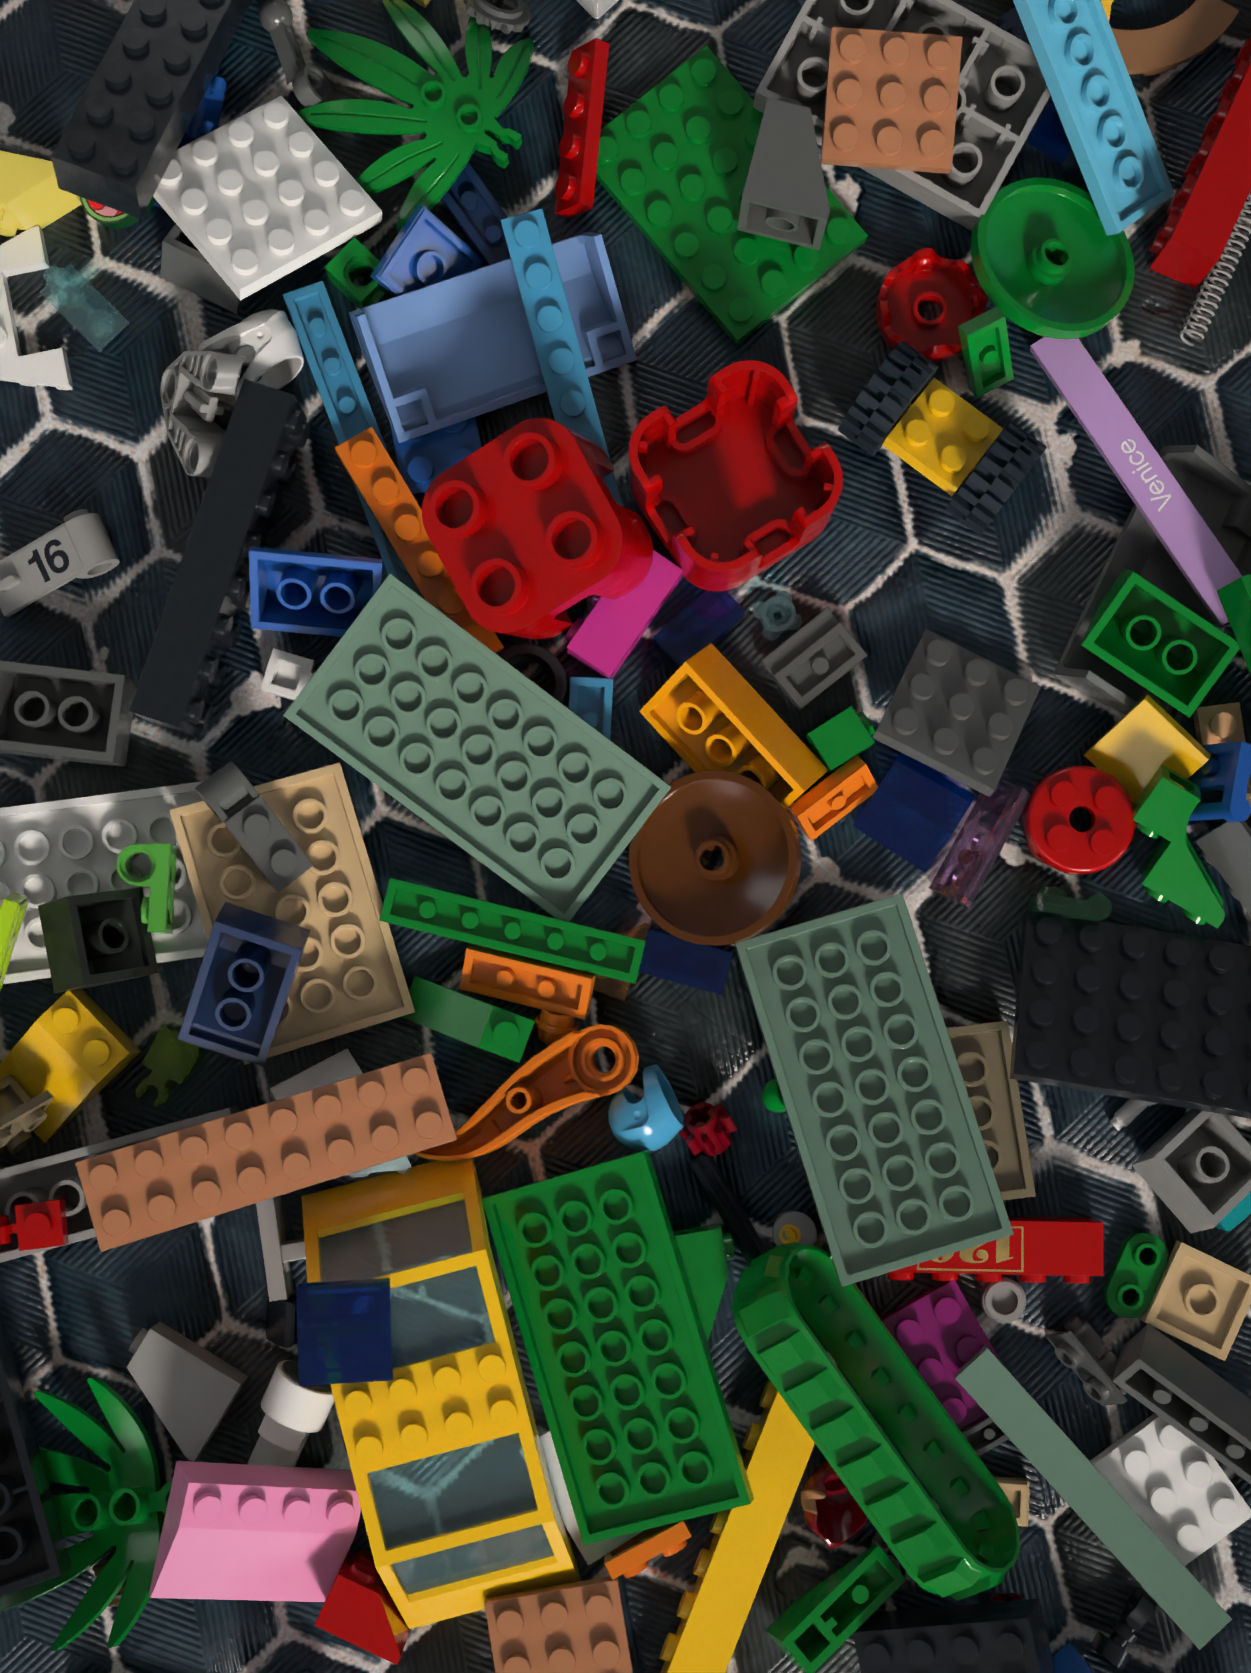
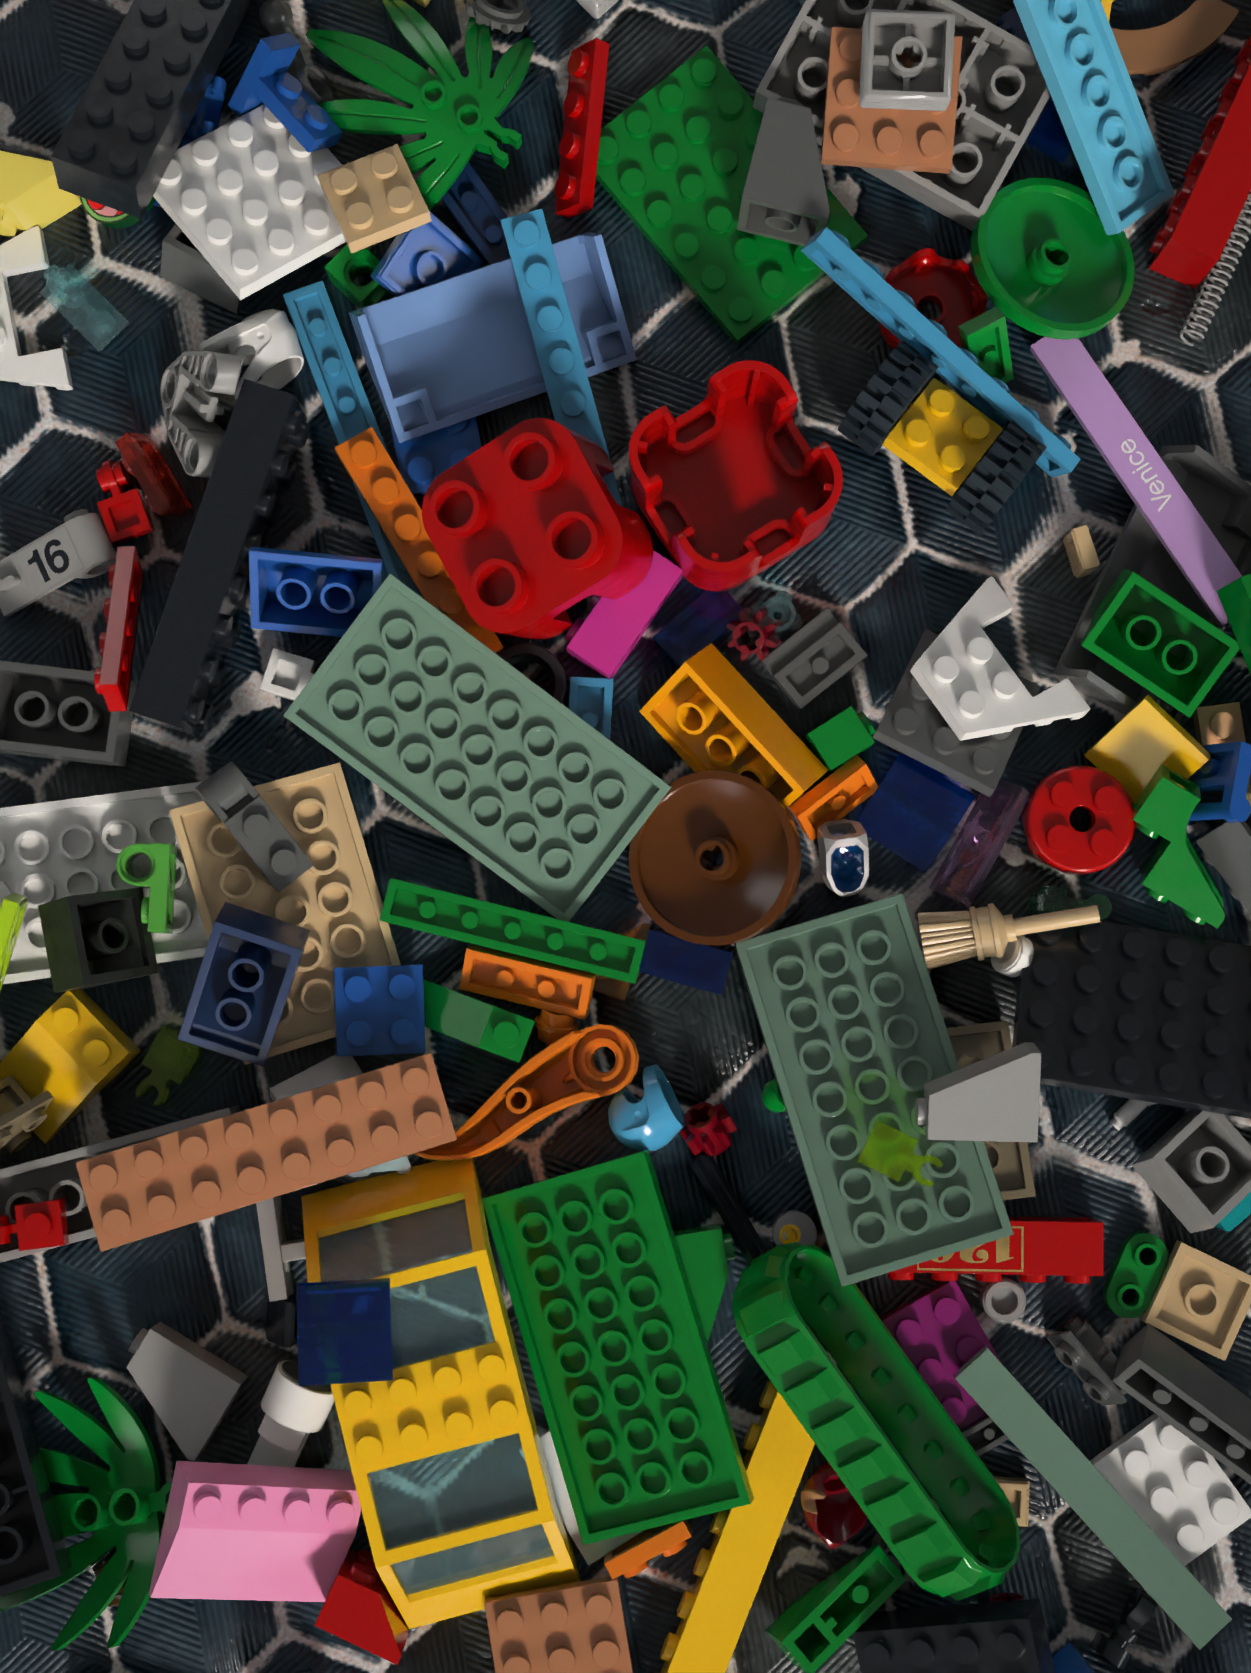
none -> red plate [94,546,144,712]
none -> red plate [96,459,155,545]
none -> clear red plate [115,432,192,516]
none -> blue bracket [228,32,343,153]
none -> tan plate [317,144,432,253]
none -> blue plate [333,965,426,1057]
none -> dark red gear [726,607,782,661]
none -> dark azure plate [800,227,1081,477]
none -> light grey rock [817,819,869,898]
none -> clear neon green plate [856,1120,943,1187]
none -> light grey brick [859,9,955,111]
none -> white wing [910,576,1091,741]
none -> light grey slope [915,1042,1041,1142]
none -> tan piece [917,903,1100,970]
none -> white tile [991,935,1034,977]
none -> tan tile [1063,525,1100,578]

